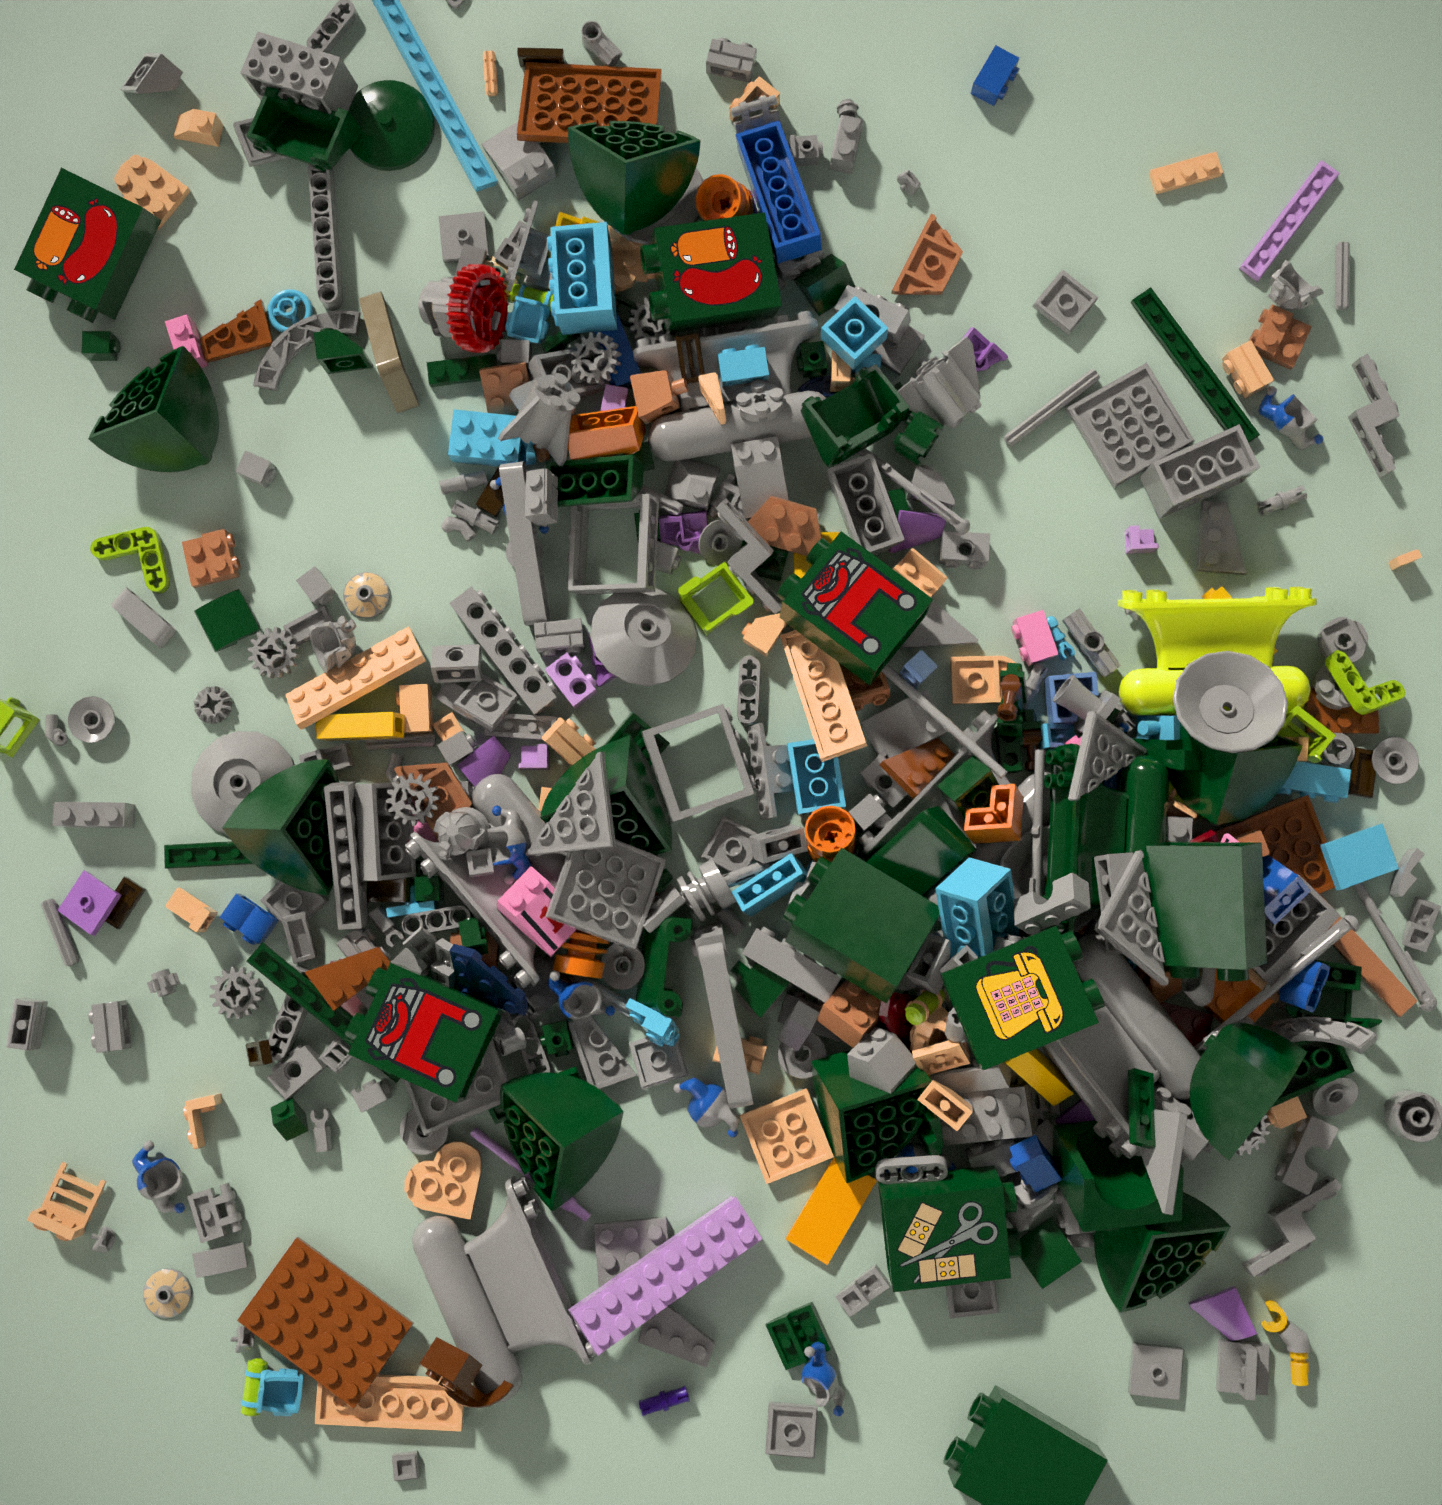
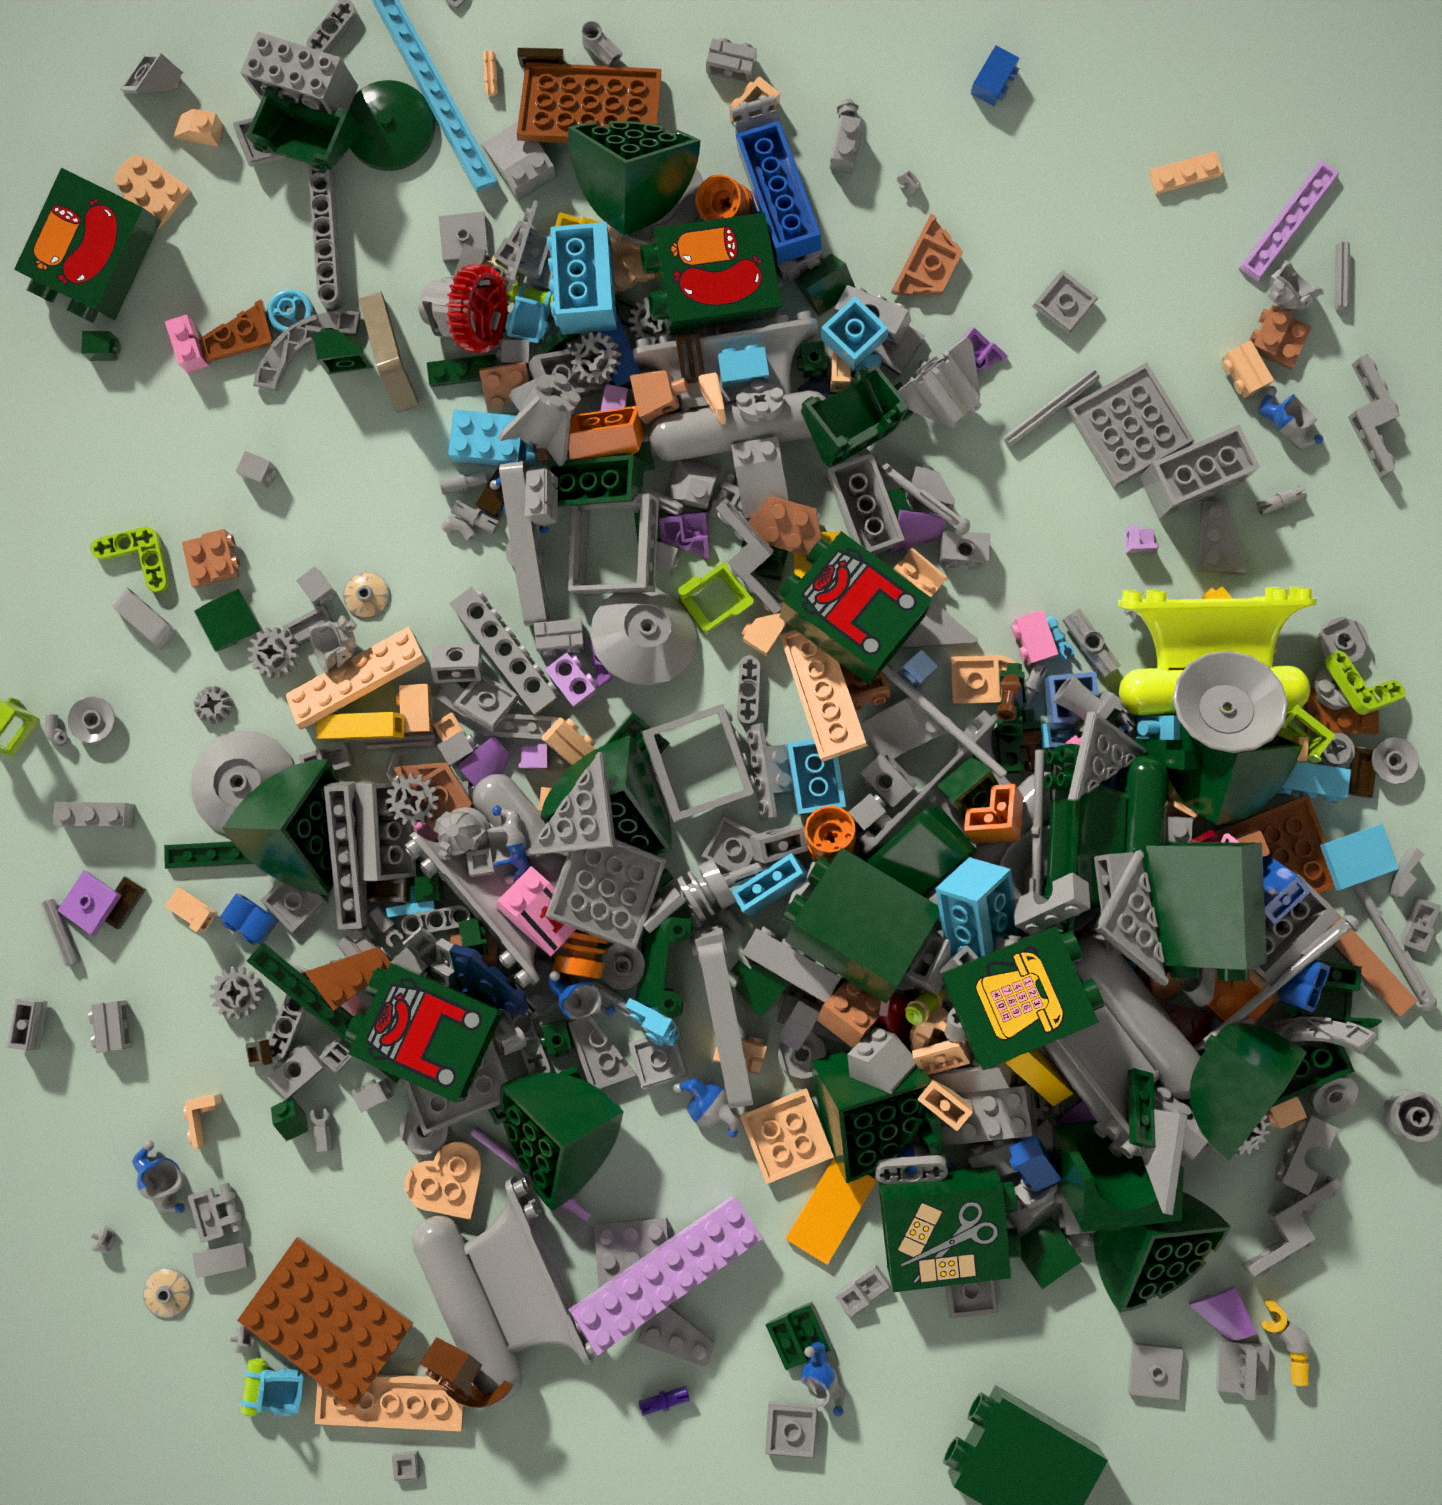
light nougat plate [27,1162,107,1241] -> none
dark green brick [88,346,219,472] -> none
light grey gear [147,969,180,997] -> none
light grey tile [281,911,317,964] -> none
light grey dish [698,520,742,566] -> none
light grey brick [789,135,823,167] -> none
dark orange wing [879,738,955,798] -> none
dark green brick [892,411,944,466] -> none
dark green tile [1130,287,1260,443] -> none
light nougat tile [1389,549,1422,570] -> none

